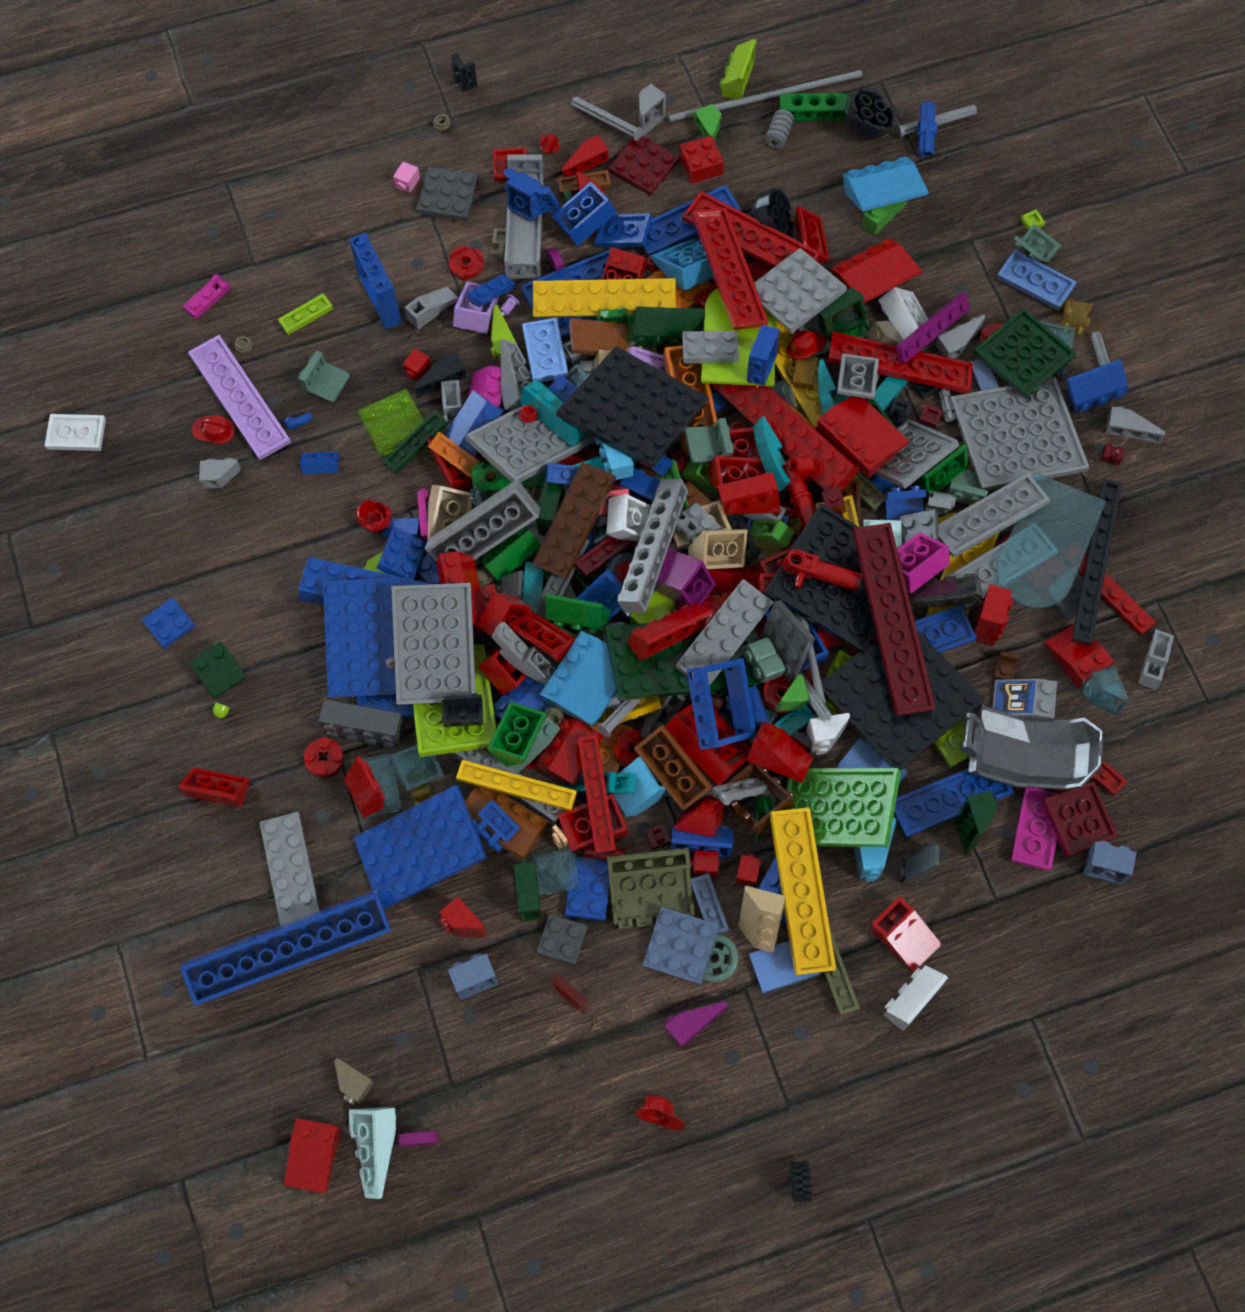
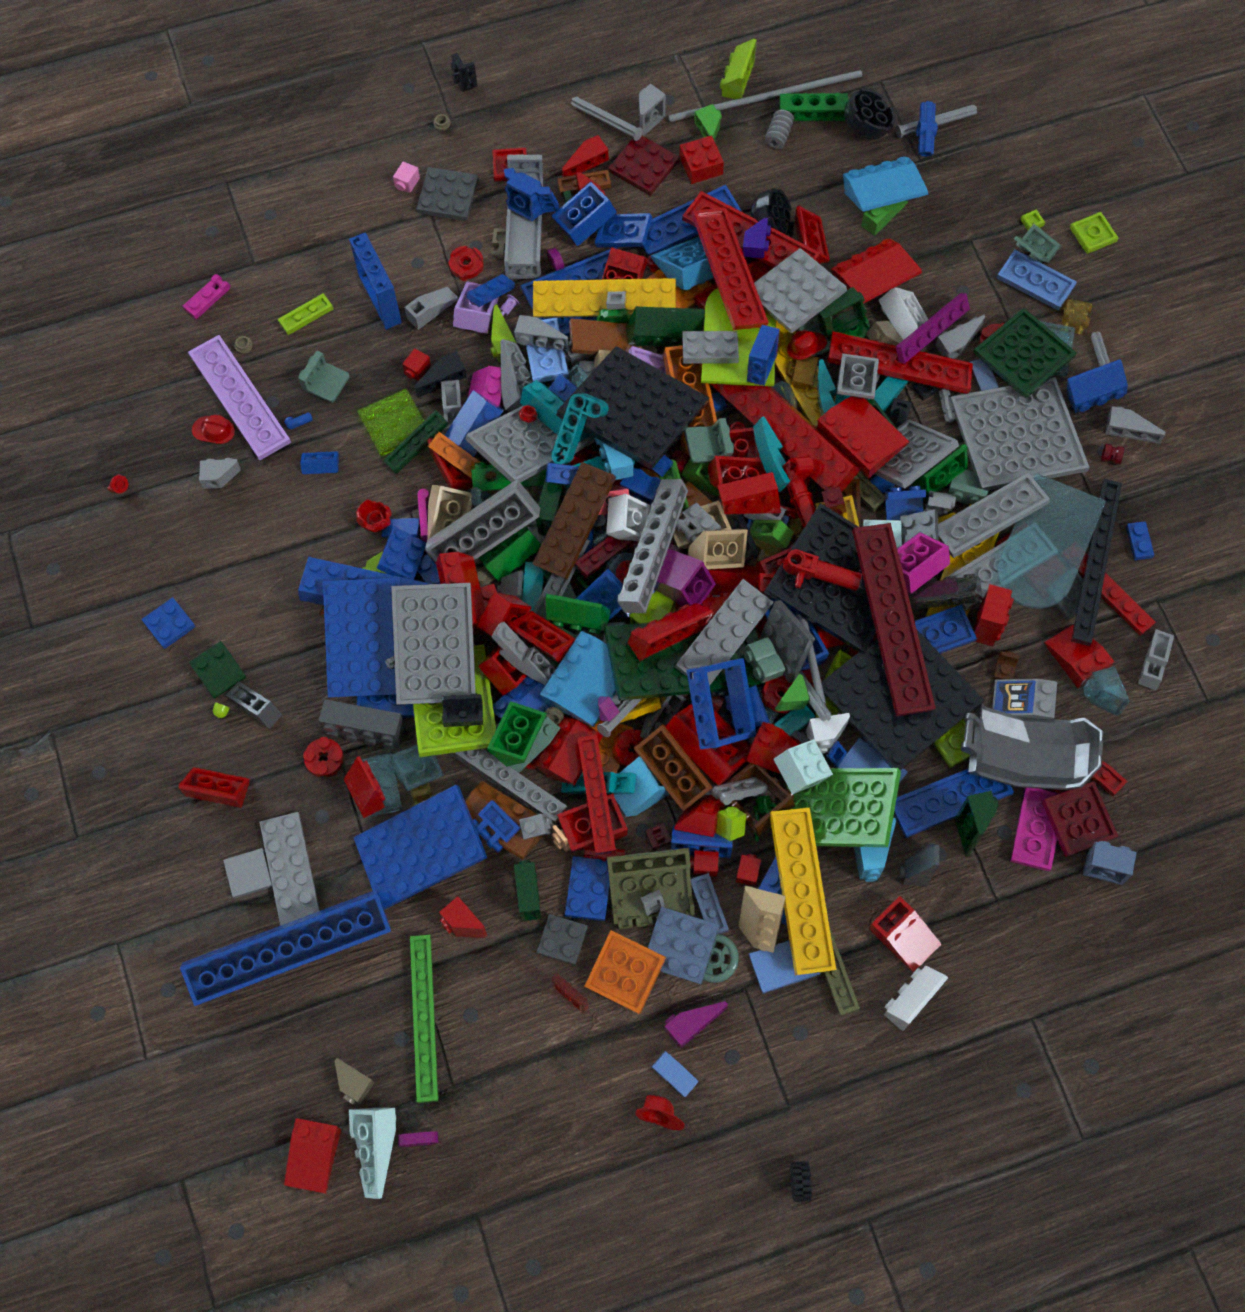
white plate [45,414,106,451] -> none
sand blue brick [448,953,499,1000] -> none
yellow plate [456,760,577,812] -> none
clear light blue plate [534,848,579,896] -> none
red gear [538,132,560,154] -> none
dark red plate [919,404,943,429] -> none
none -> red plate [107,474,128,494]
none -> light grey tile [223,848,272,899]
none -> dark grey slope [226,681,282,729]
none -> bright green plate [410,935,439,1103]
none -> light grey slope [514,315,569,350]
none -> light grey bracket [519,814,553,839]
none -> teal beam [551,393,609,464]
none -> orange plate [584,930,667,1014]
none -> magenta slope [598,696,620,721]
none -> light grey plate [606,291,626,310]
none -> light grey plate [641,890,665,916]
none -> medium blue slope [651,1051,699,1097]
none -> lime brick [716,806,746,841]
none -> dark purple slope [743,218,771,258]
none -> light aqua brick [774,739,833,795]
none -> blue slope [826,741,847,768]
none -> lime plate [1069,212,1119,254]
none -> blue plate [1126,522,1154,560]

